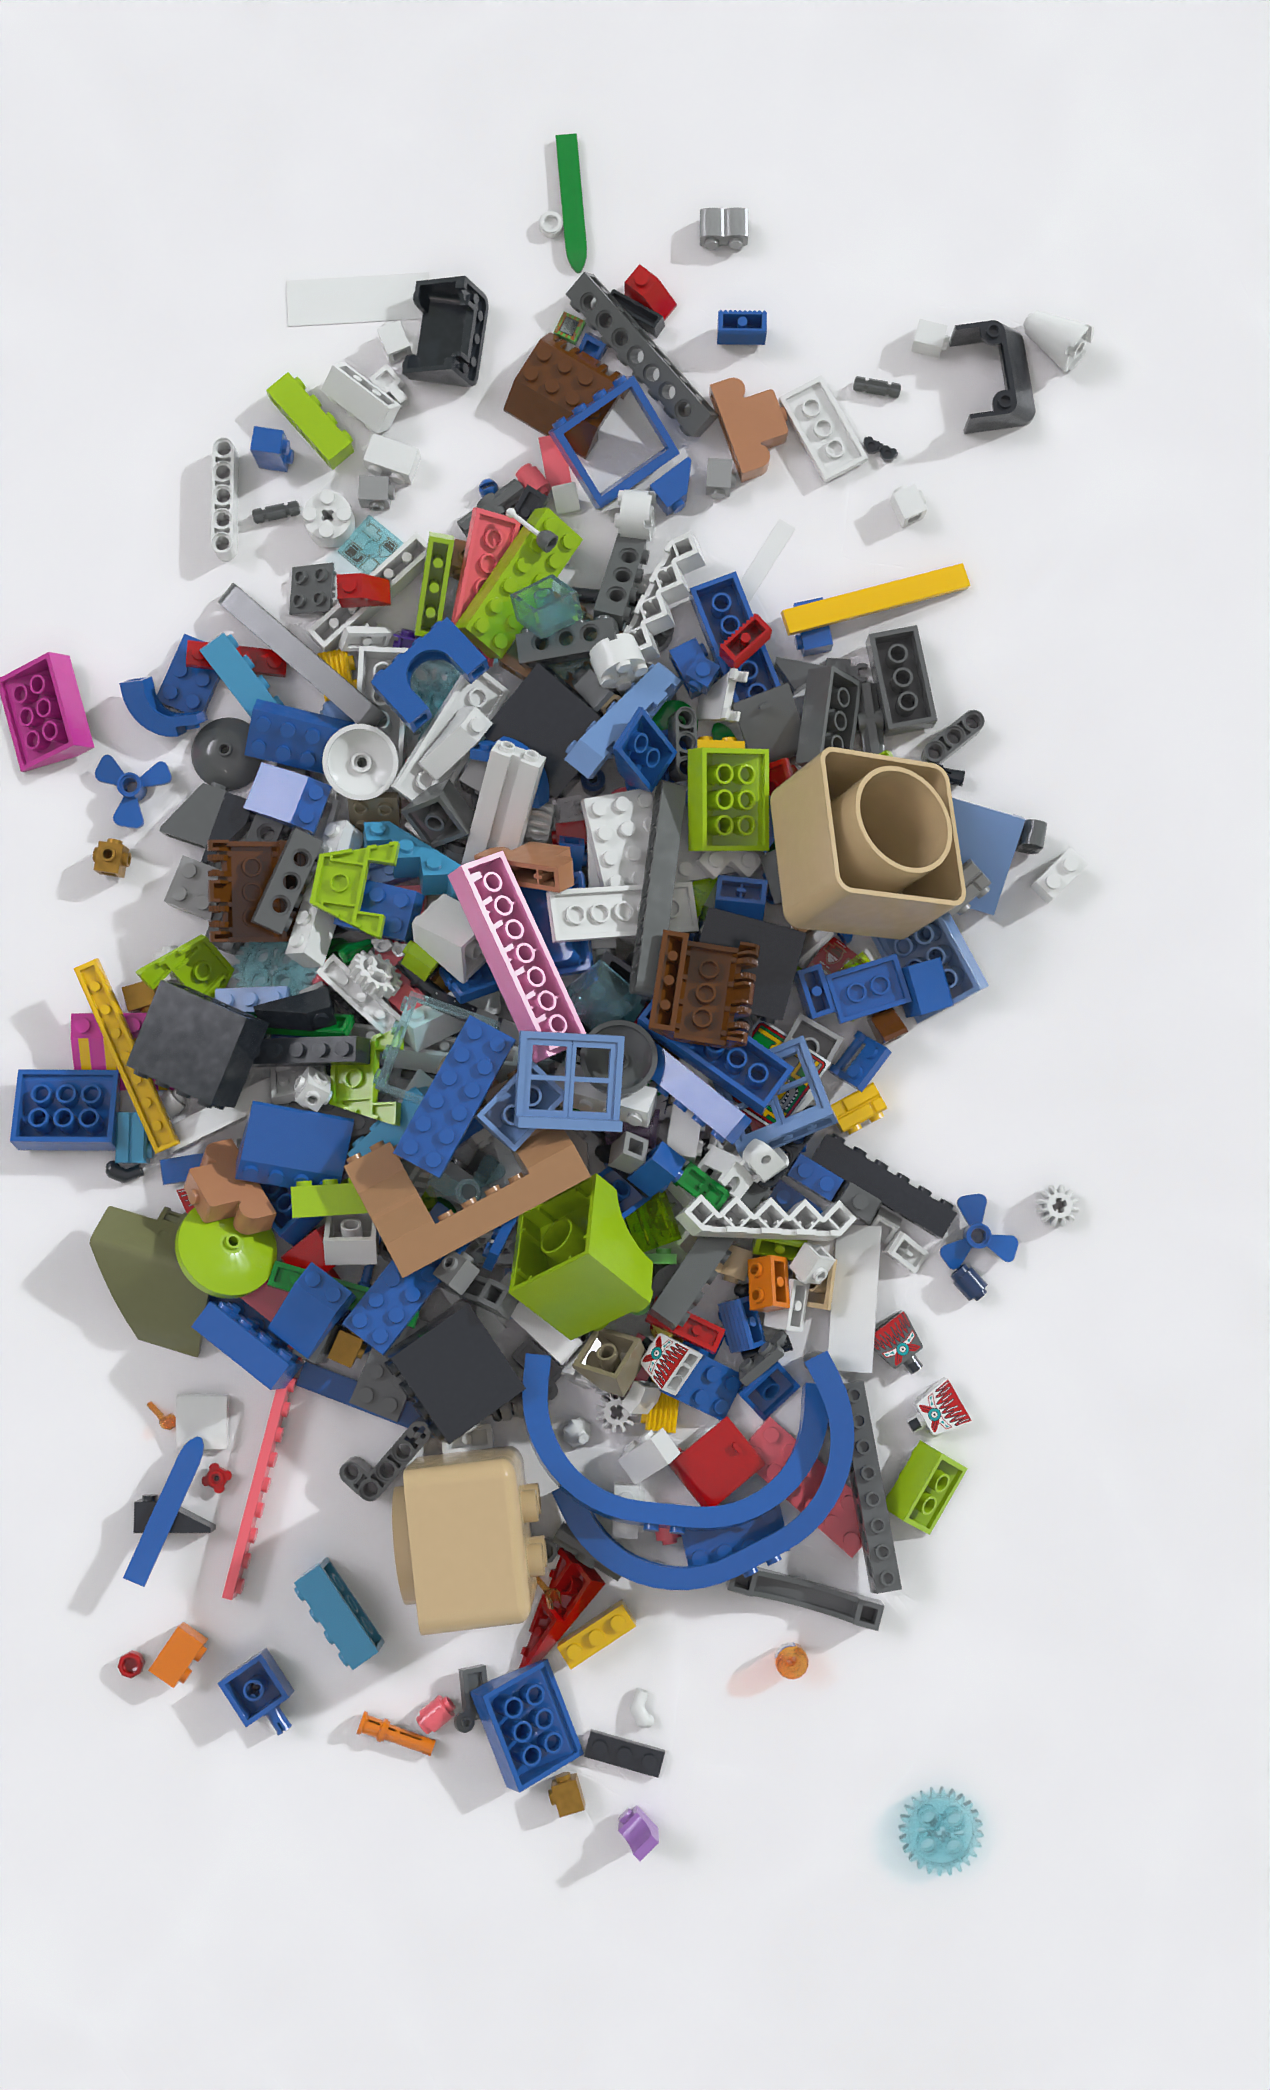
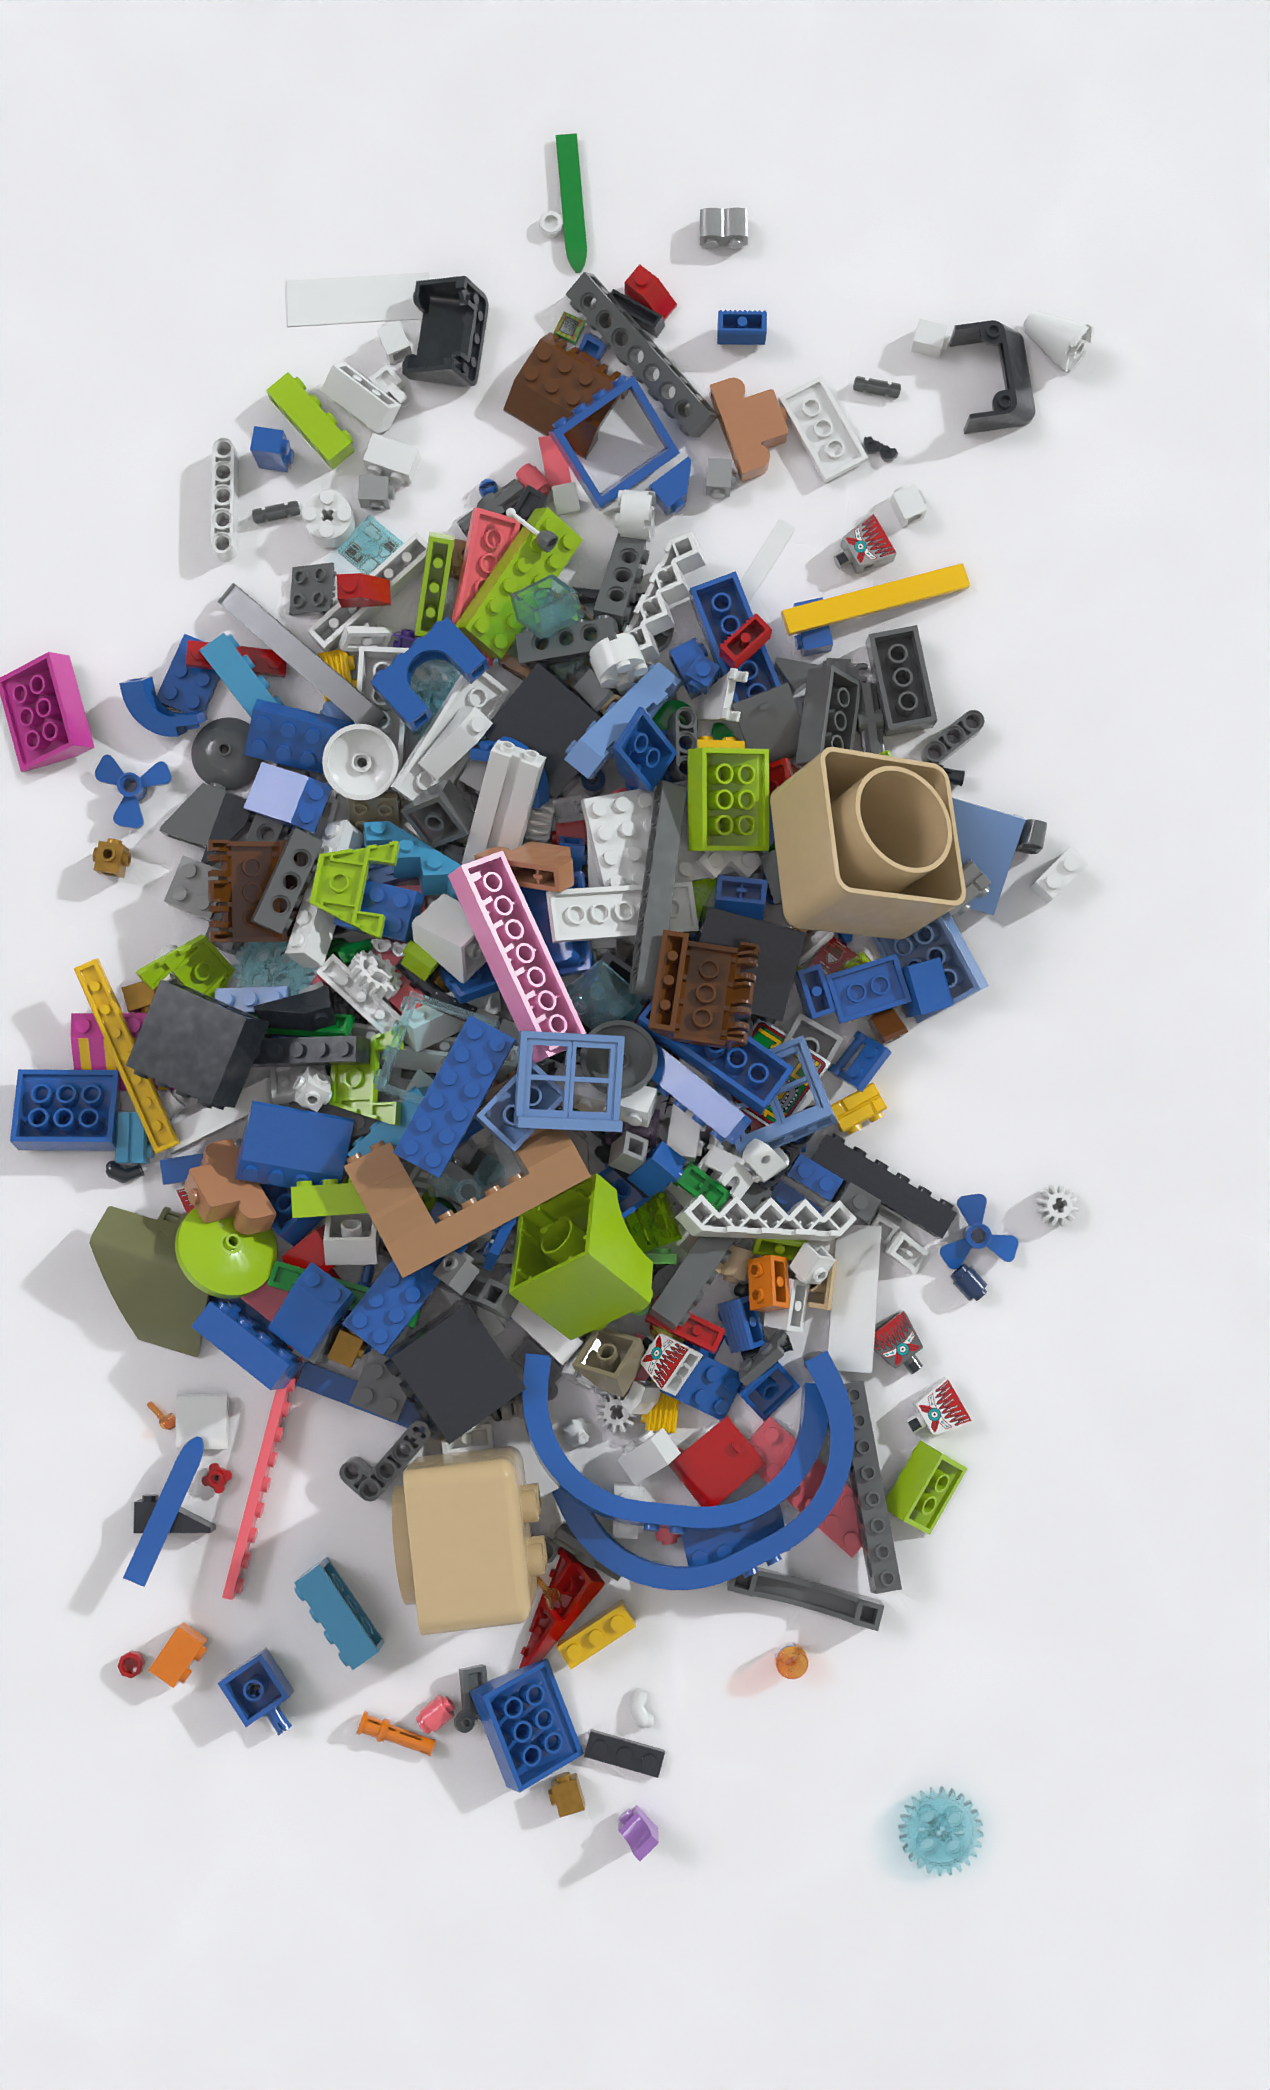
none -> torso [833,514,897,574]

